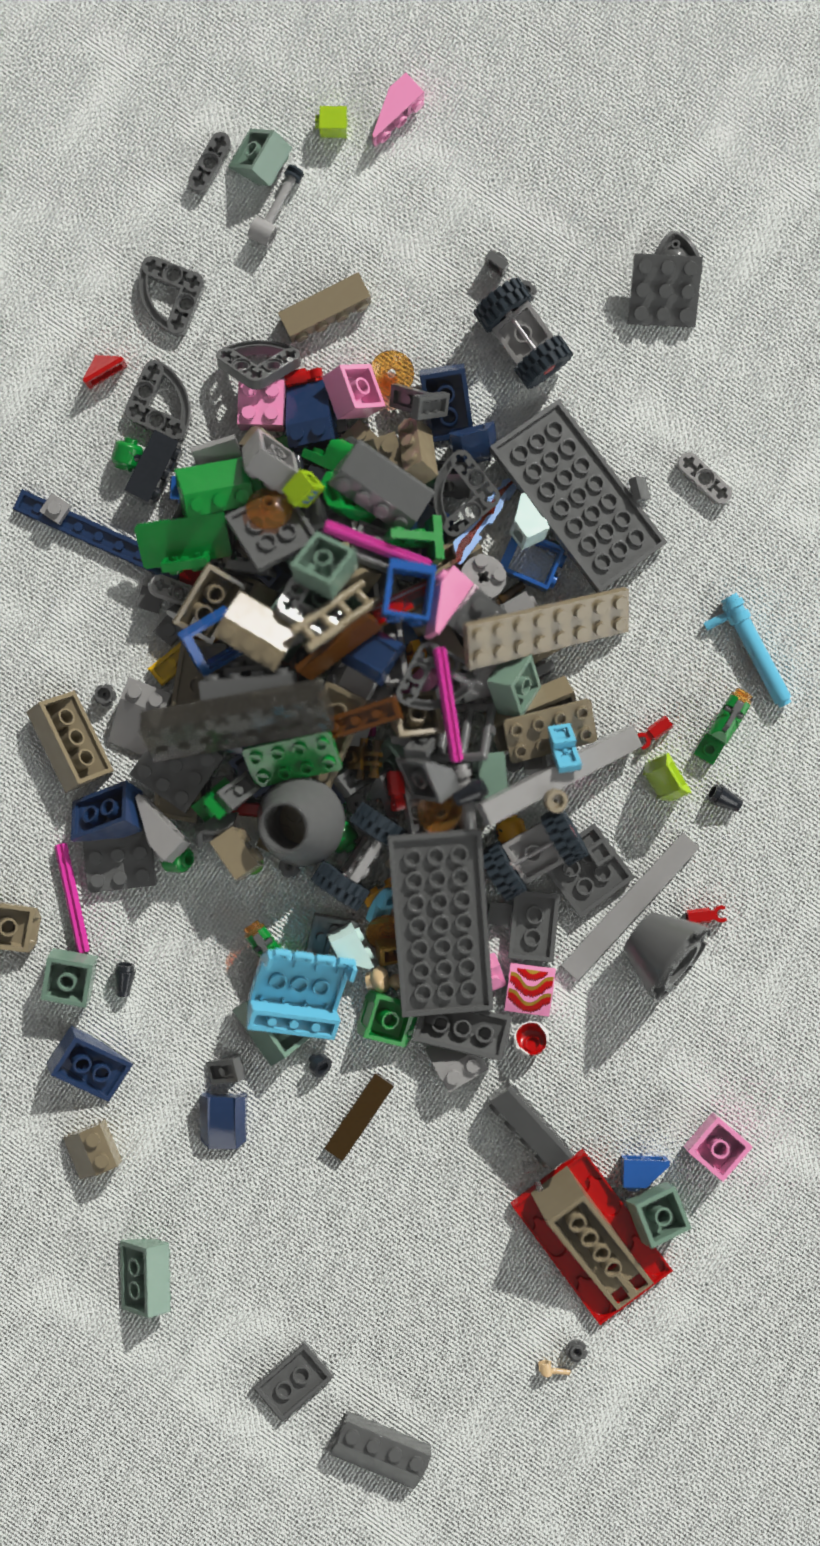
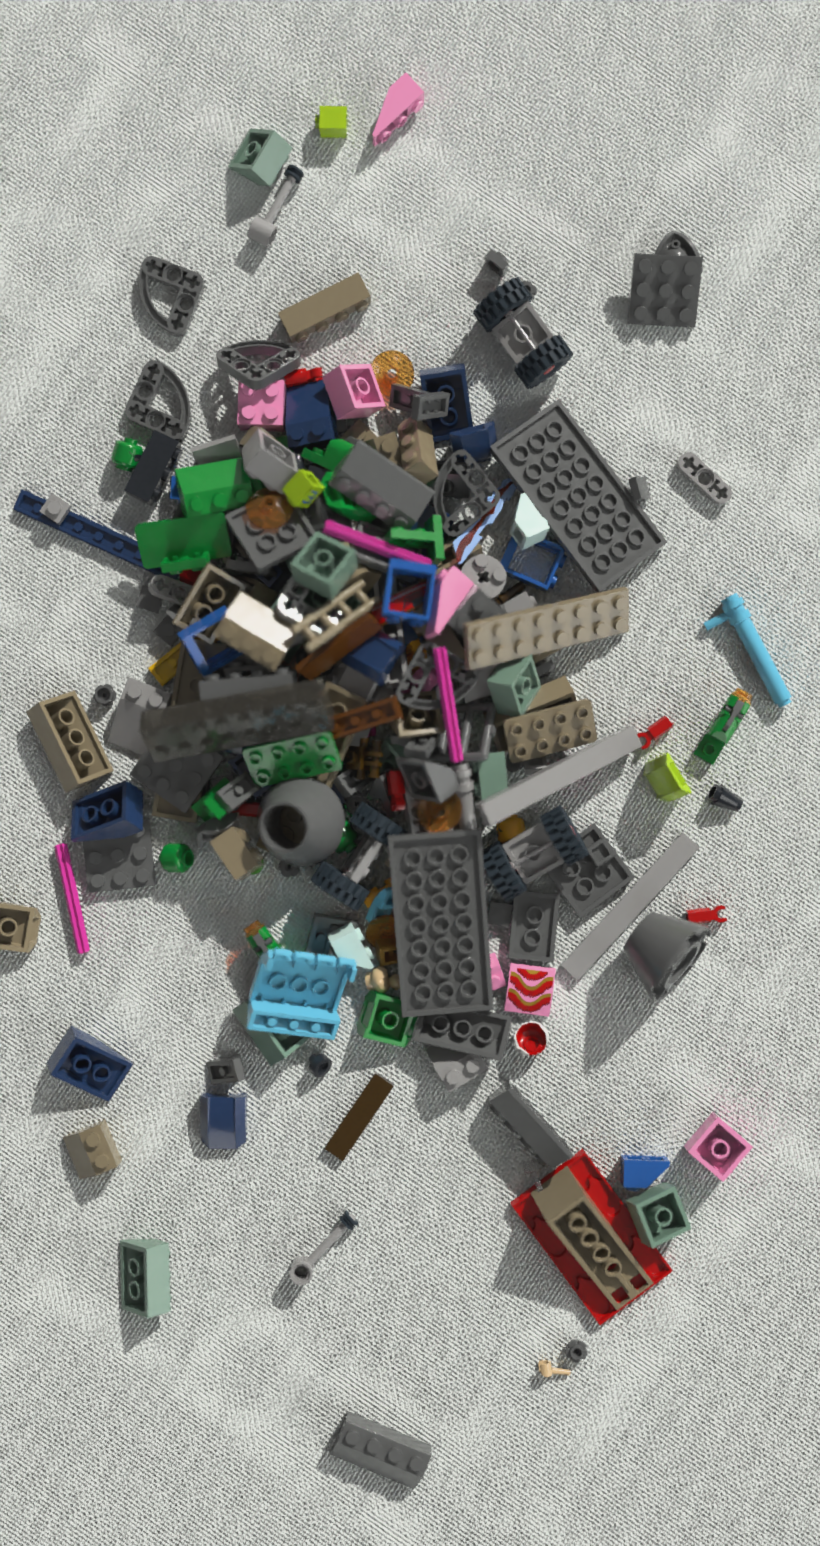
sand green brick [40,948,98,1008] -> none
red slope [83,355,128,389] -> none
black cone [113,962,136,997] -> none
light grey slope [135,794,191,863] -> none
dark grey beam [188,132,232,195] -> none
dark grey tile [253,1340,334,1422] -> none
clear hand [453,673,483,695] -> none
black cone [453,778,489,807] -> none
dark tan tile [543,788,568,813] -> none
medium azure slope [547,723,582,773] -> none
none -> light grey piece [289,1211,359,1285]

